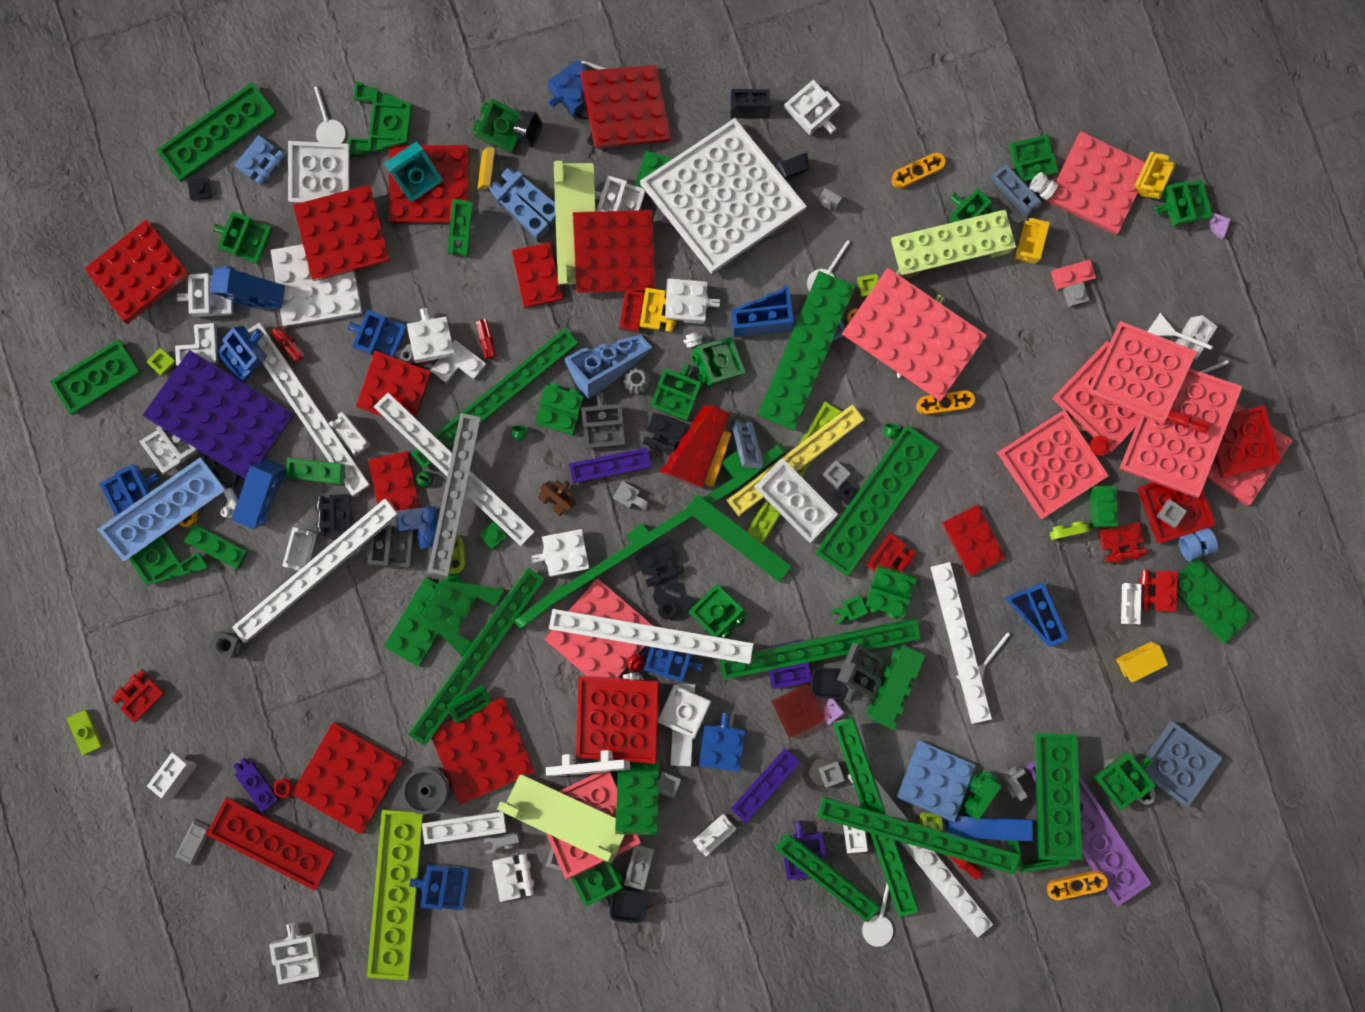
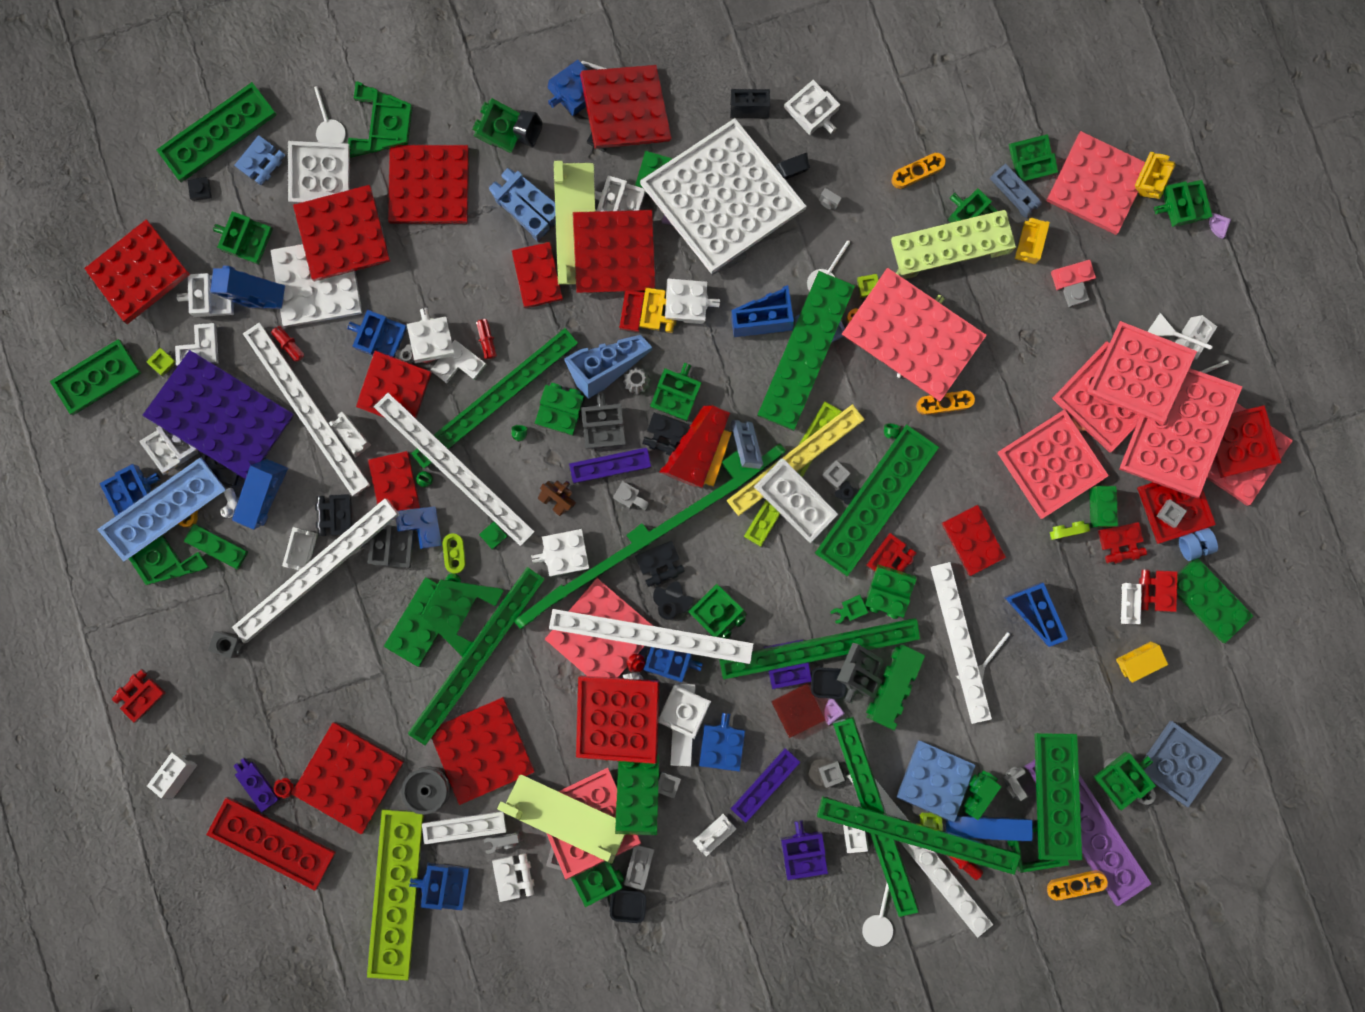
lime plate [66,709,103,755] -> none
light grey tile [175,819,210,866] -> none
blue plate [217,326,267,383] -> none
white plate [269,922,321,984] -> none
green tile [286,458,345,484] -> none
teal slope [384,141,443,202] -> none
light grey plate [428,413,481,576] -> none
green tile [446,685,491,724] -> none
green plate [448,199,473,257] -> none
yellow tile [477,147,495,191] -> none
white hinge [546,750,630,777] -> none
white plate [683,332,703,347] -> none
green tile [684,493,791,582] -> none
green plate [691,336,746,387] -> none
green tile [775,832,881,923] -> none
white wheel [1029,172,1058,200] -> none
red plate [1090,435,1111,456] -> none
red axle [1166,408,1209,434] -> none

